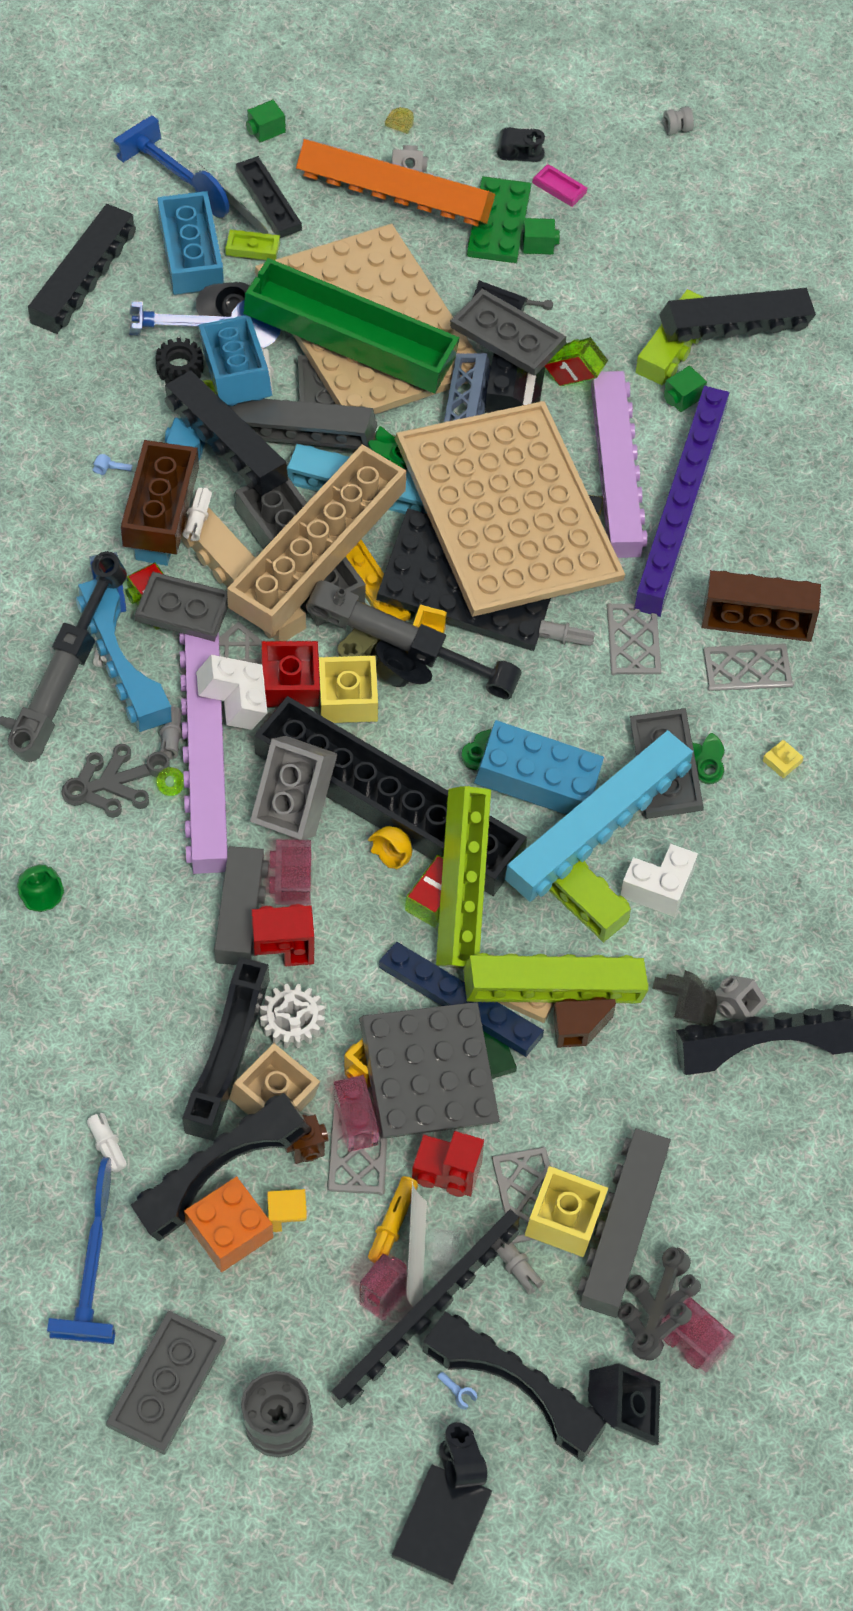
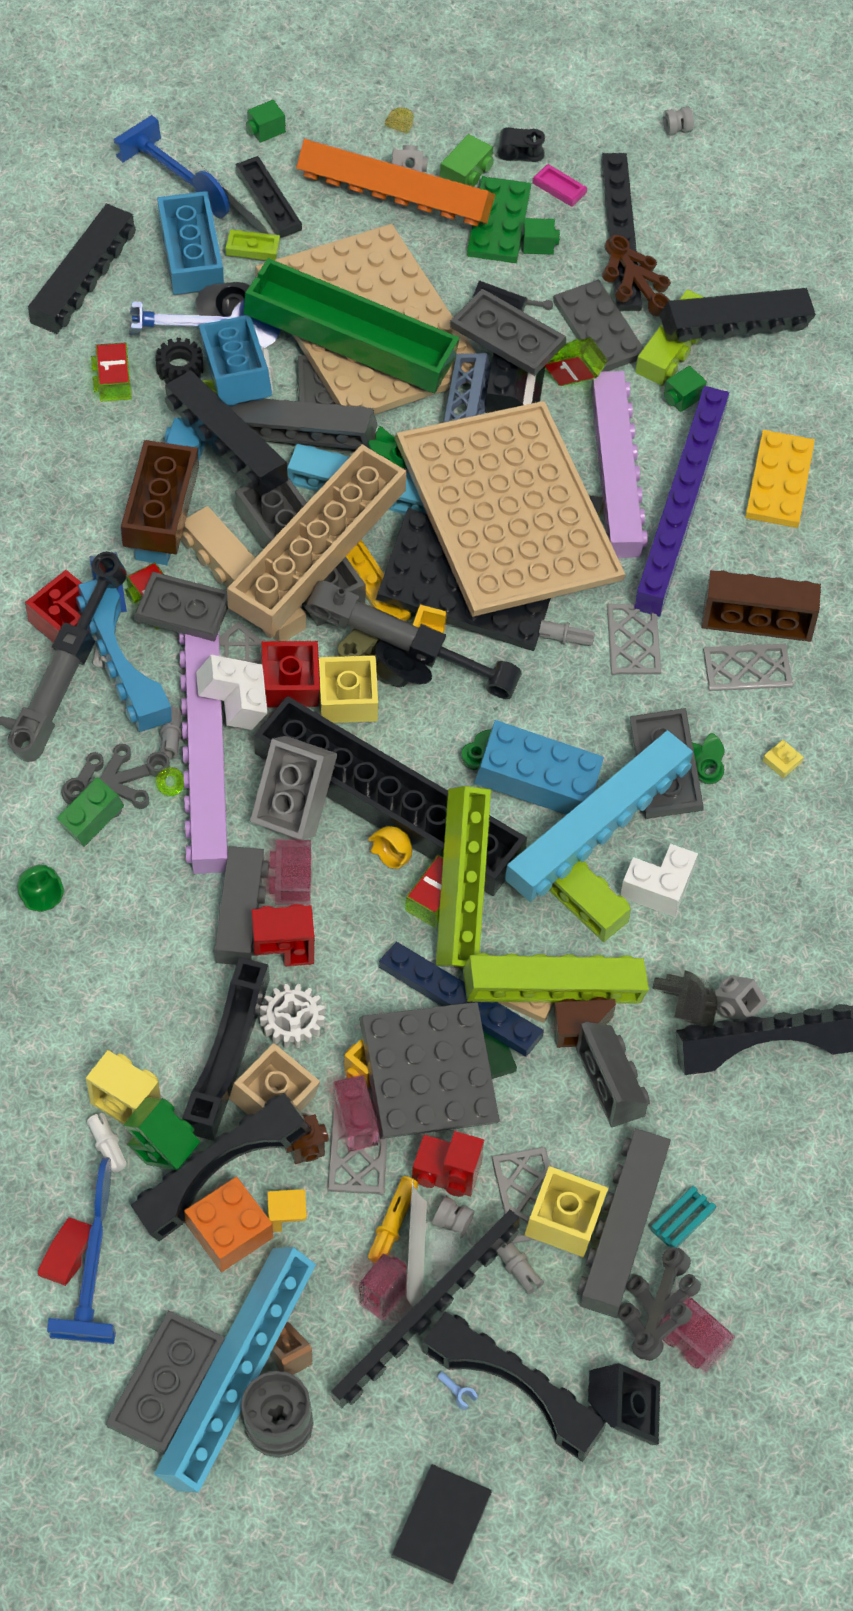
light blue hand [93,454,132,475] -> none
white axle [183,487,212,541] -> none
black piece [438,1422,488,1489] -> none
none -> red brick [25,570,82,643]
none -> red slope [38,1217,92,1286]
none -> green brick [57,777,124,847]
none -> light yellow brick [86,1050,161,1124]
none -> brick [91,342,132,402]
none -> green brick [123,1097,201,1170]
none -> medium azure brick [154,1247,316,1493]
none -> medium nougat slope [270,1322,313,1375]
none -> light grey wheel [432,1196,475,1239]
none -> bright green brick [440,134,494,187]
none -> dark grey plate [553,279,644,372]
none -> dark grey slope [576,1022,650,1128]
none -> black plate [601,153,642,311]
none -> reddish brown plant [602,235,671,317]
none -> teal tile [651,1185,716,1248]
none -> yellow plate [745,429,815,528]

